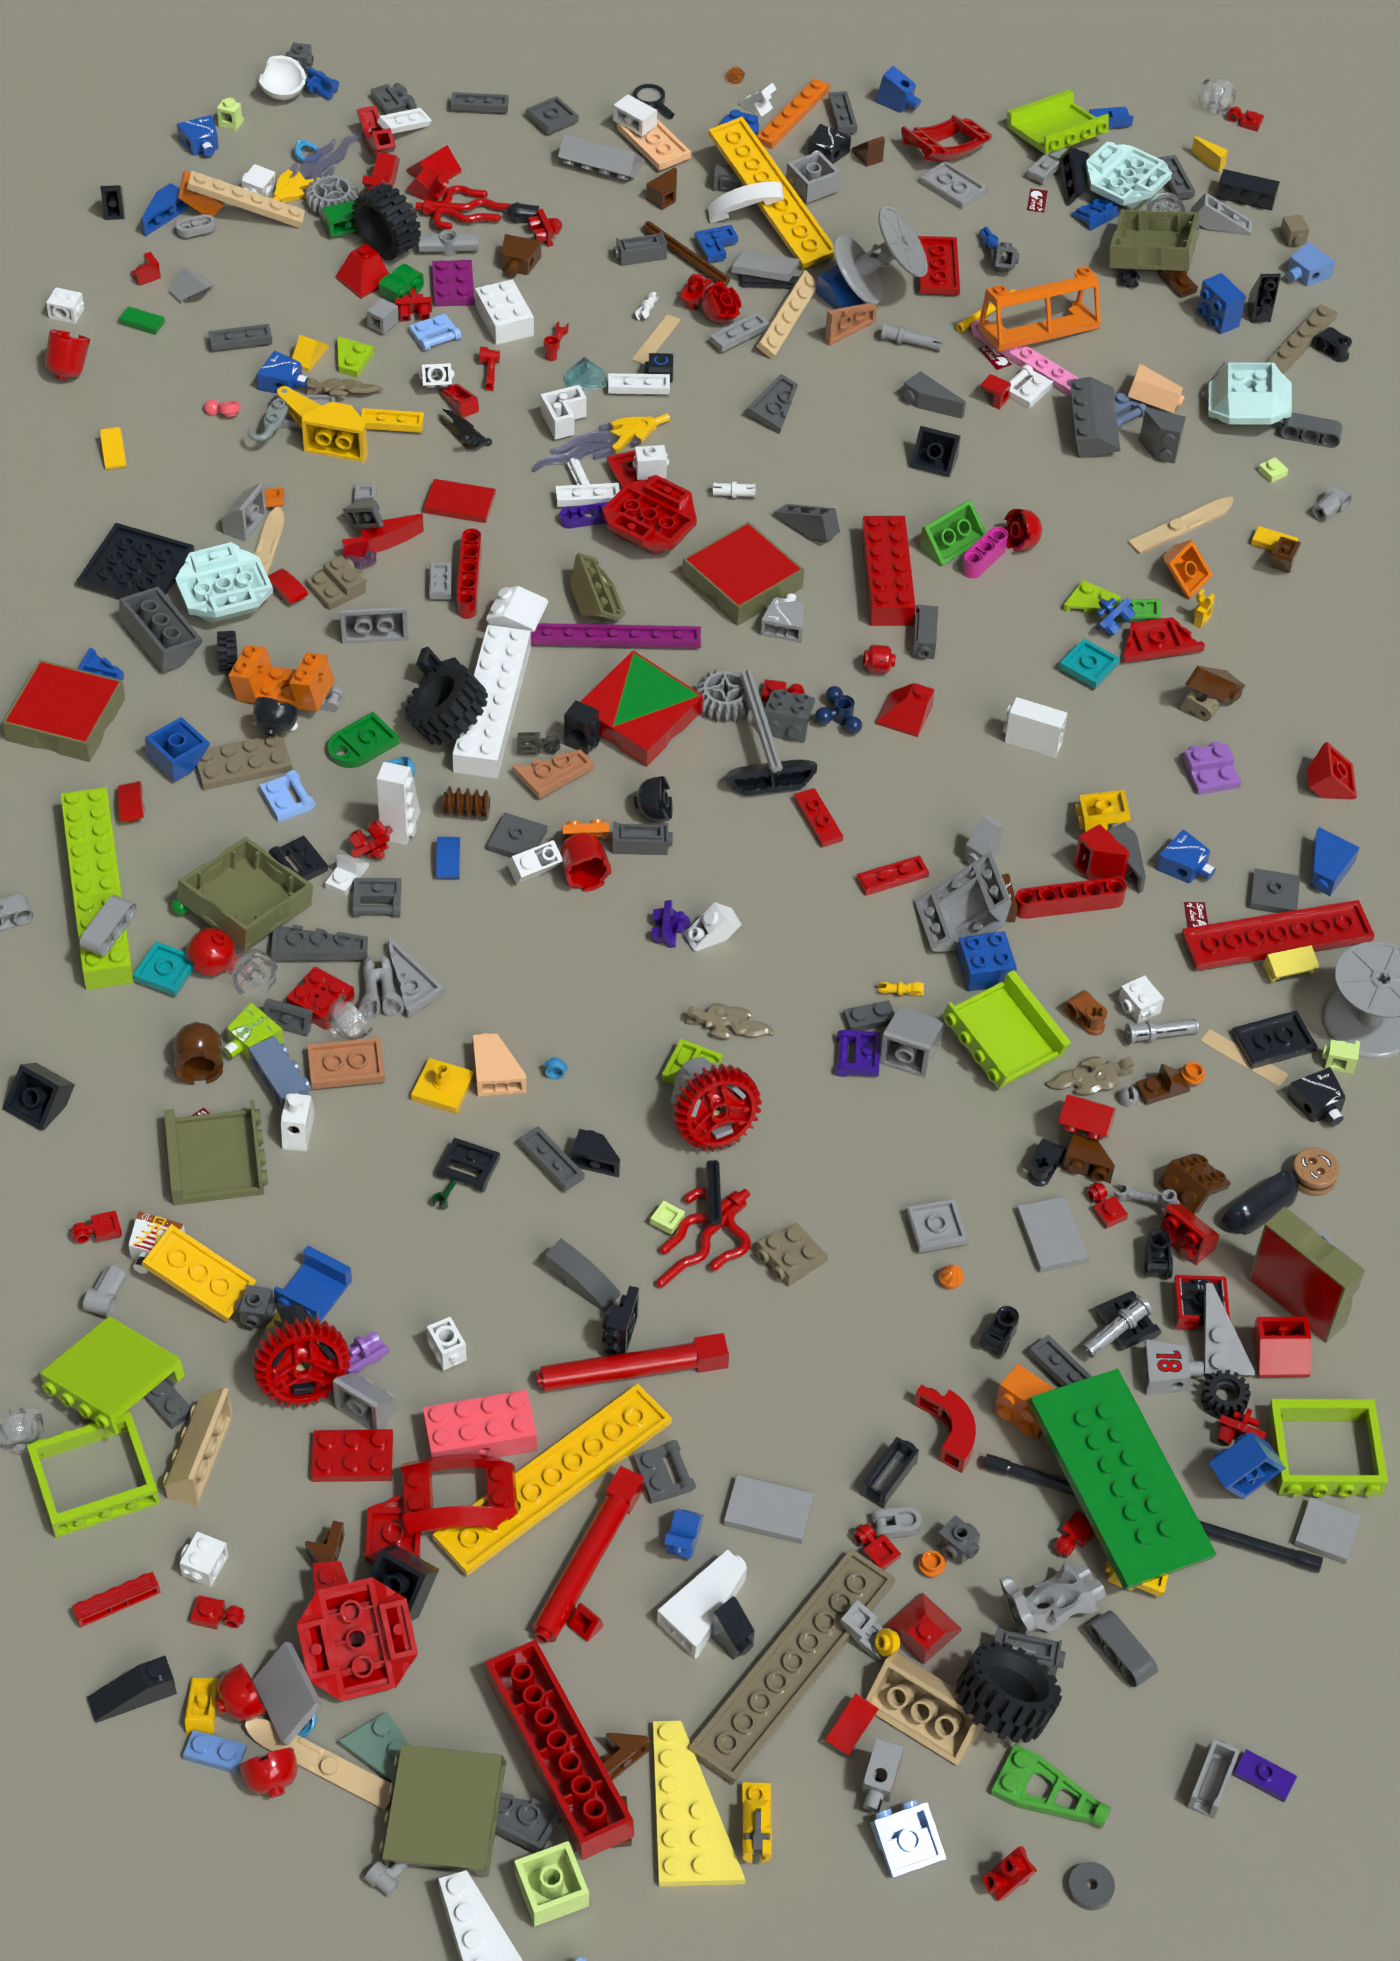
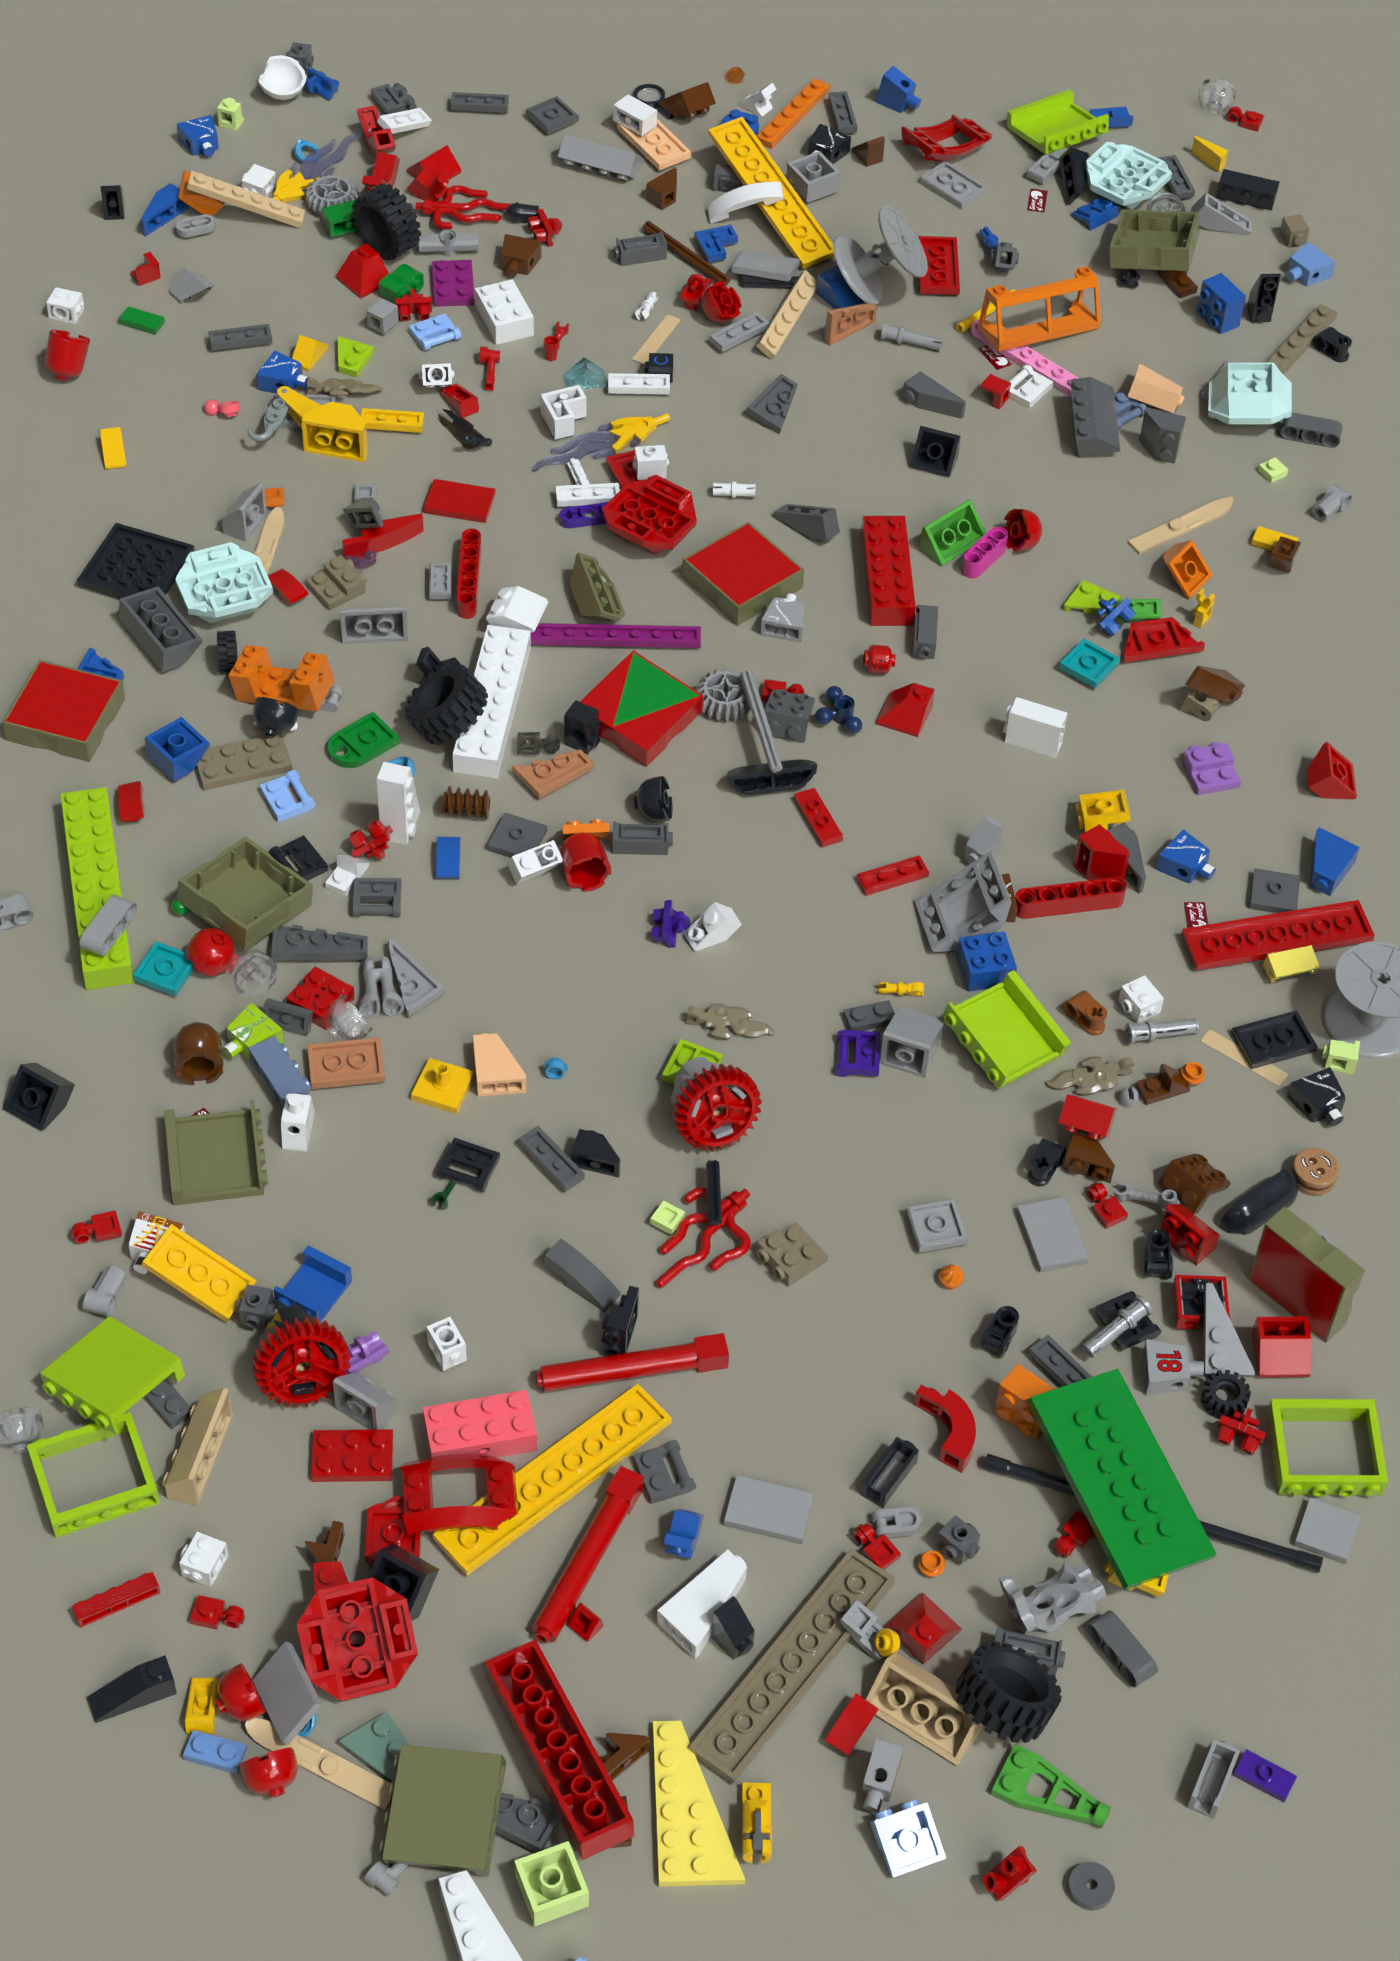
blue brick [1209,1432,1286,1499] -> none
none -> reddish brown slope [658,82,716,119]

